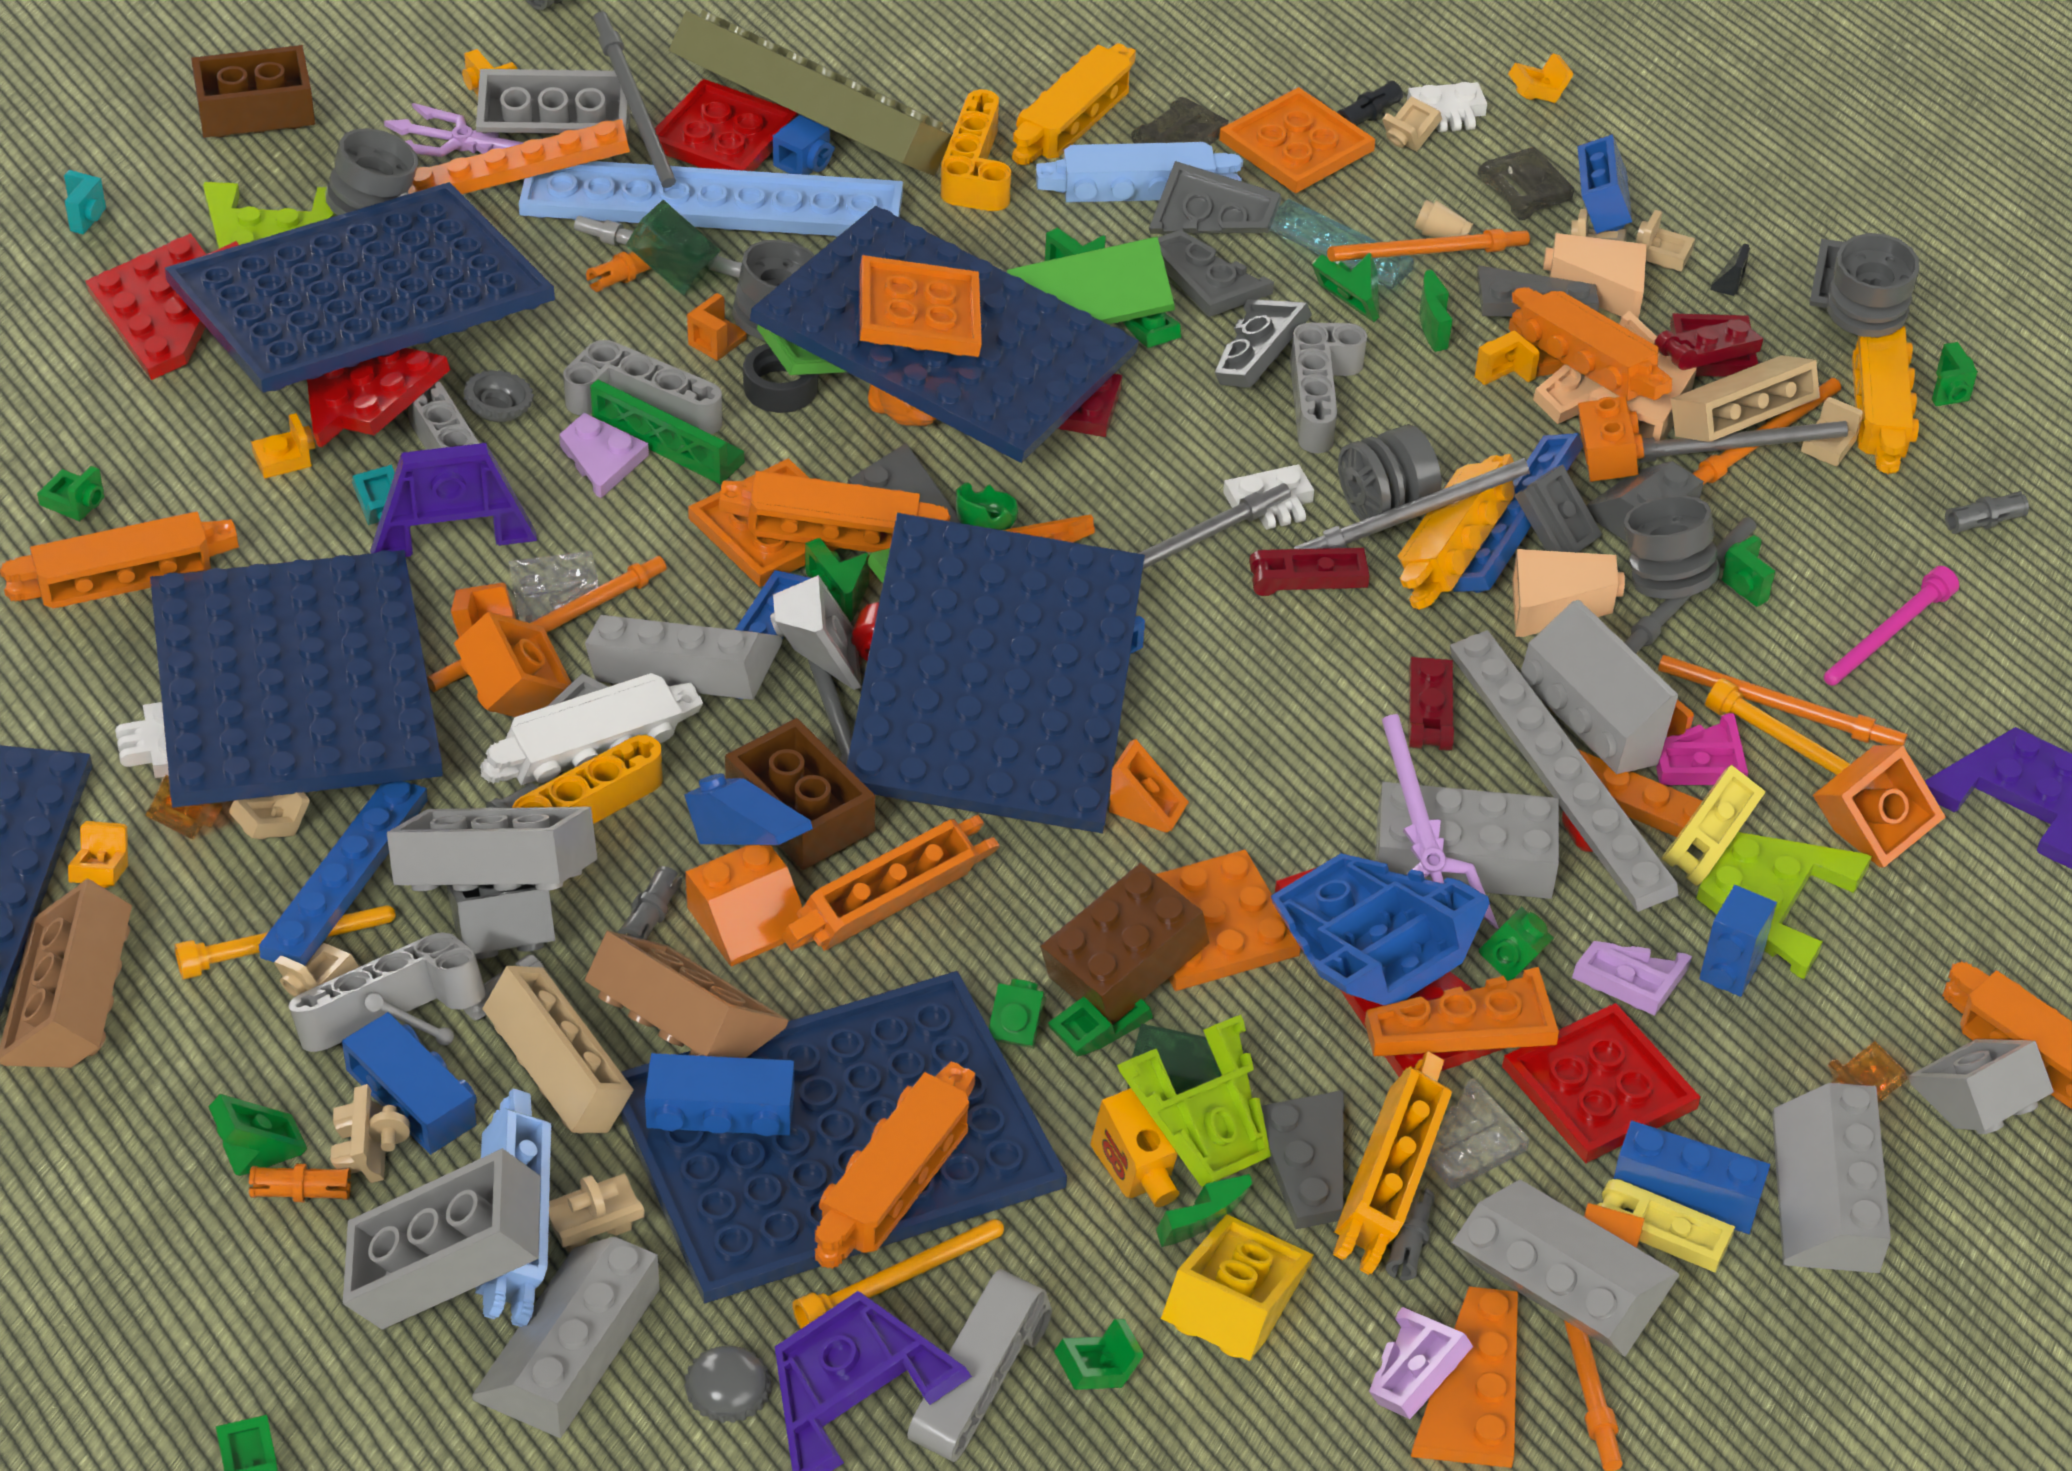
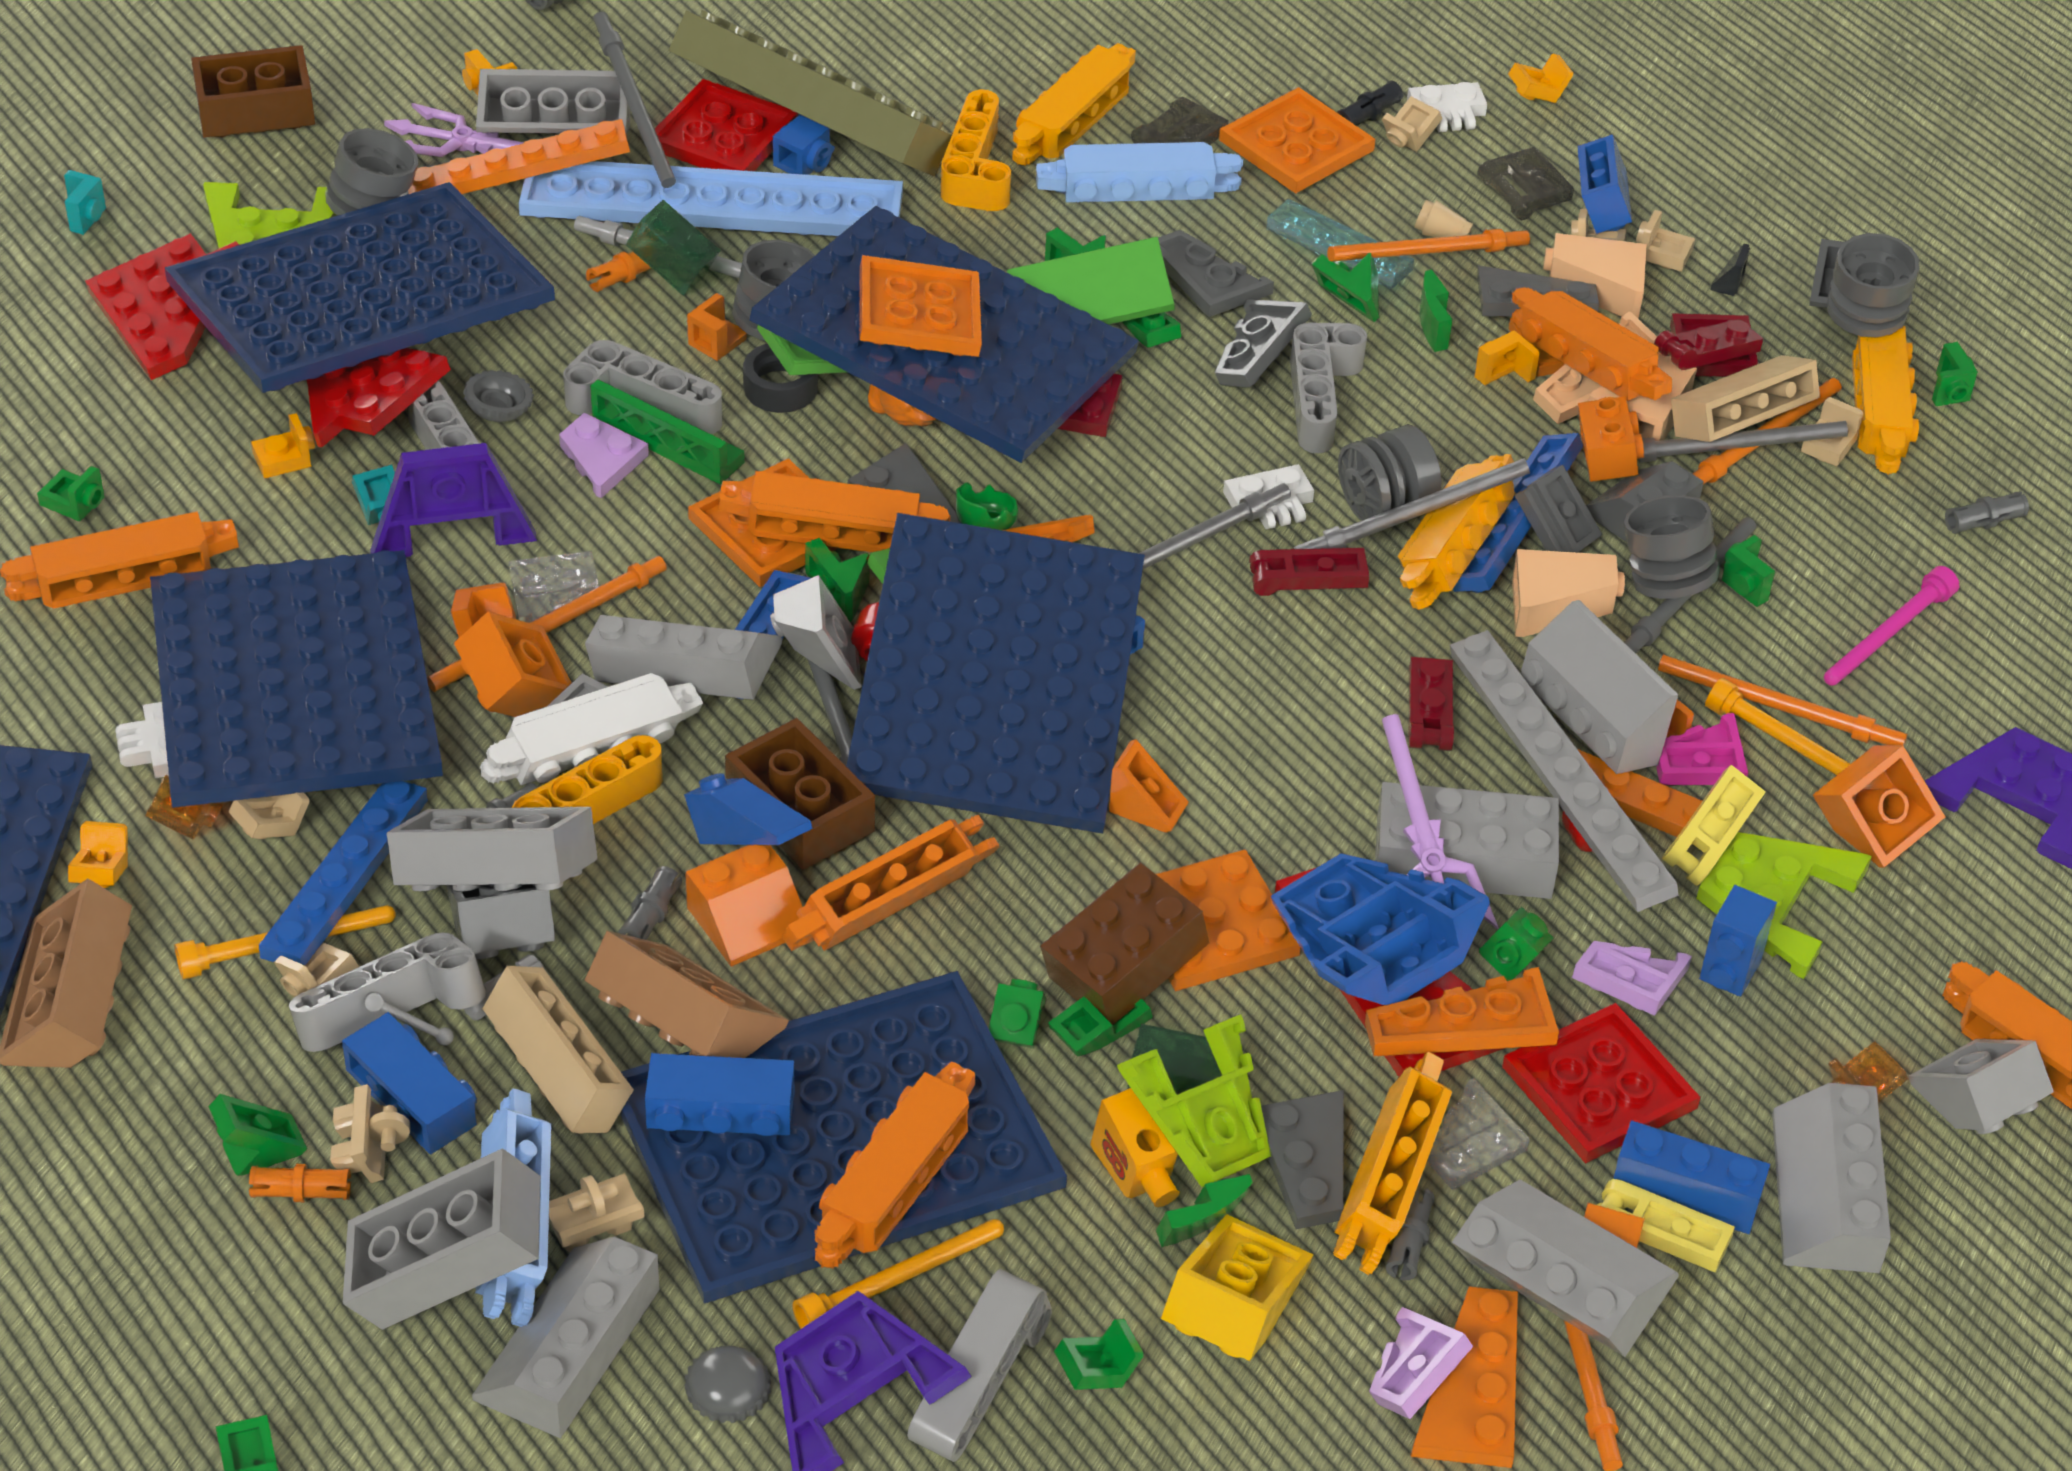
dark grey wing [1149,161,1282,234] -> none

